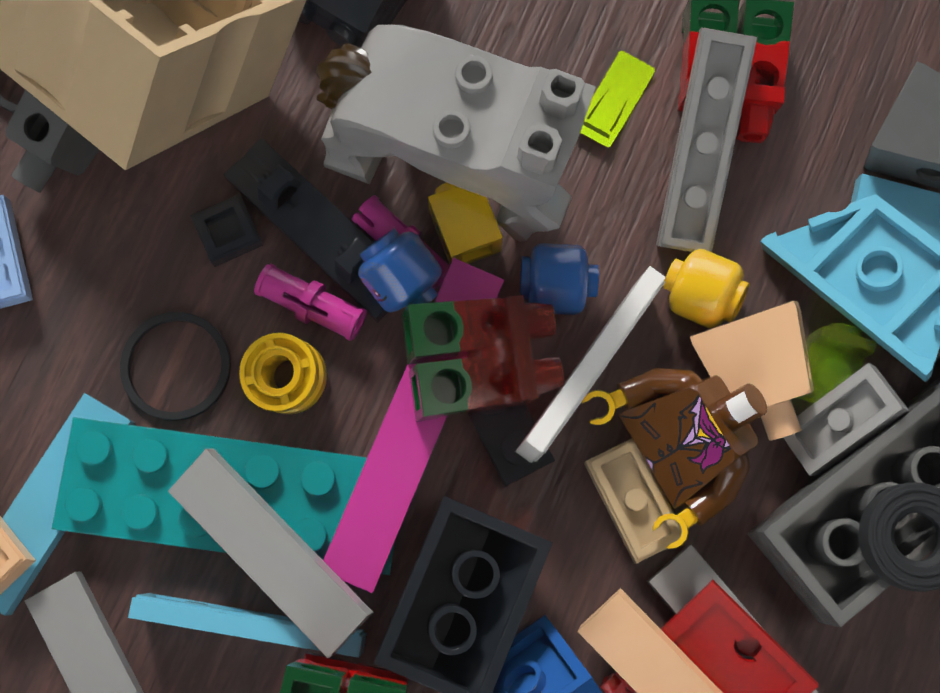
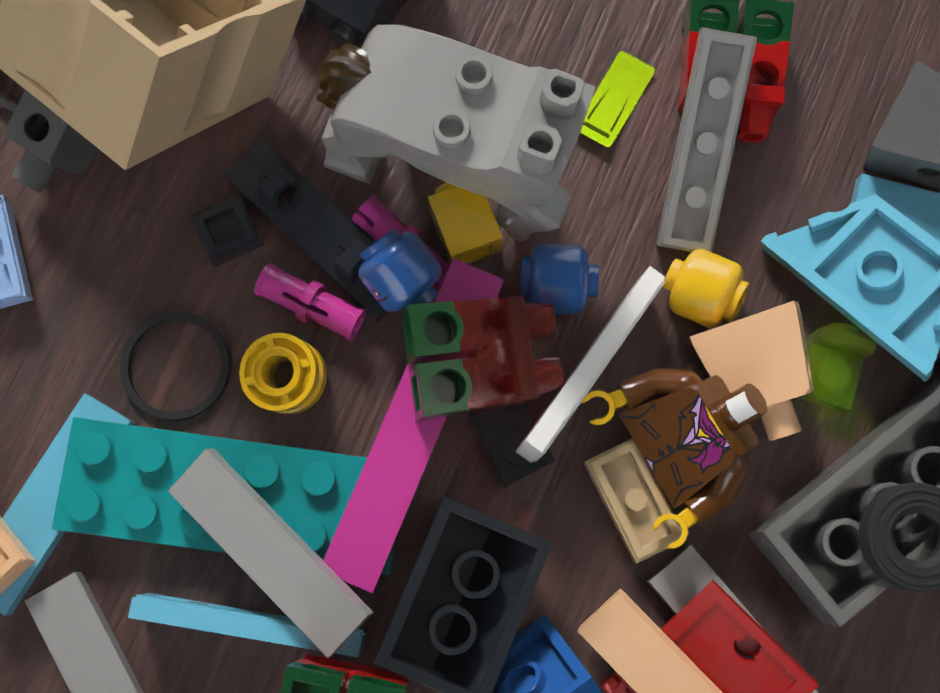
light grey plate [783,363,909,477] -> none

